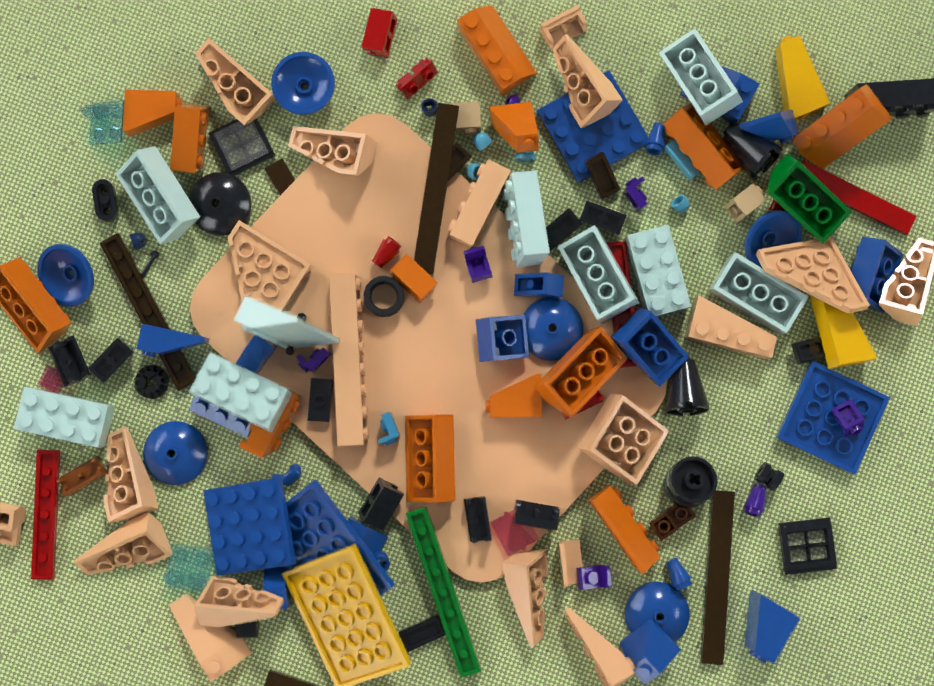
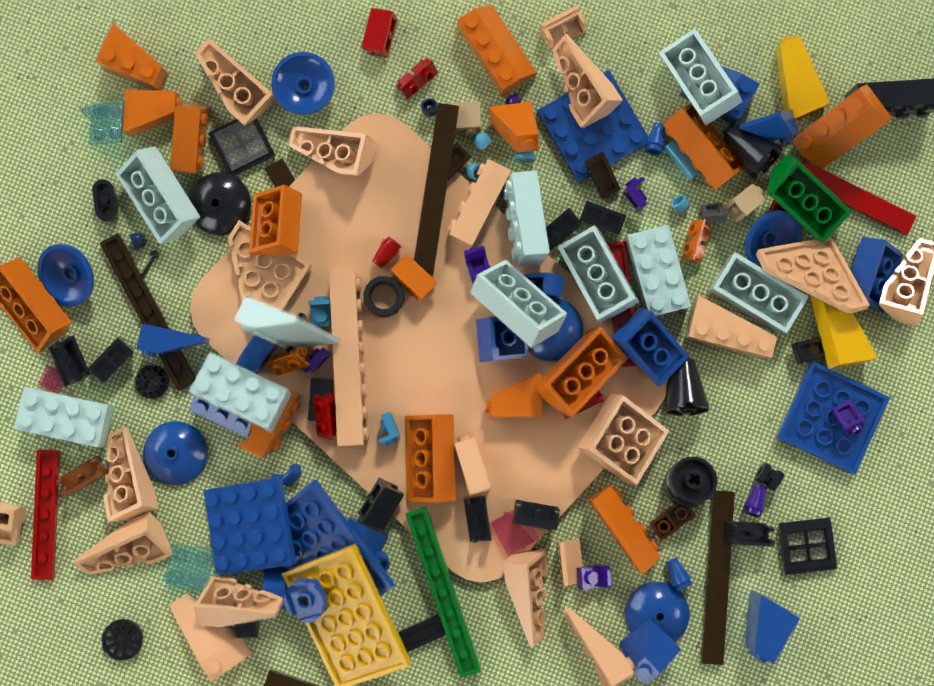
none -> orange wedge [95,23,168,91]
none -> black wheel [101,619,144,661]
none -> orange slope [249,185,302,257]
none -> orange hinge [264,346,310,376]
none -> blue plate [284,578,328,623]
none -> dark azure bracket [309,296,332,328]
none -> red hinge [313,393,337,440]
none -> light nougat slope [454,435,491,495]
none -> light aqua brick [470,260,567,348]
none -> orange hinge [682,219,712,265]
none -> dark grey tile [700,202,726,224]
none -> black hinge [724,521,775,547]

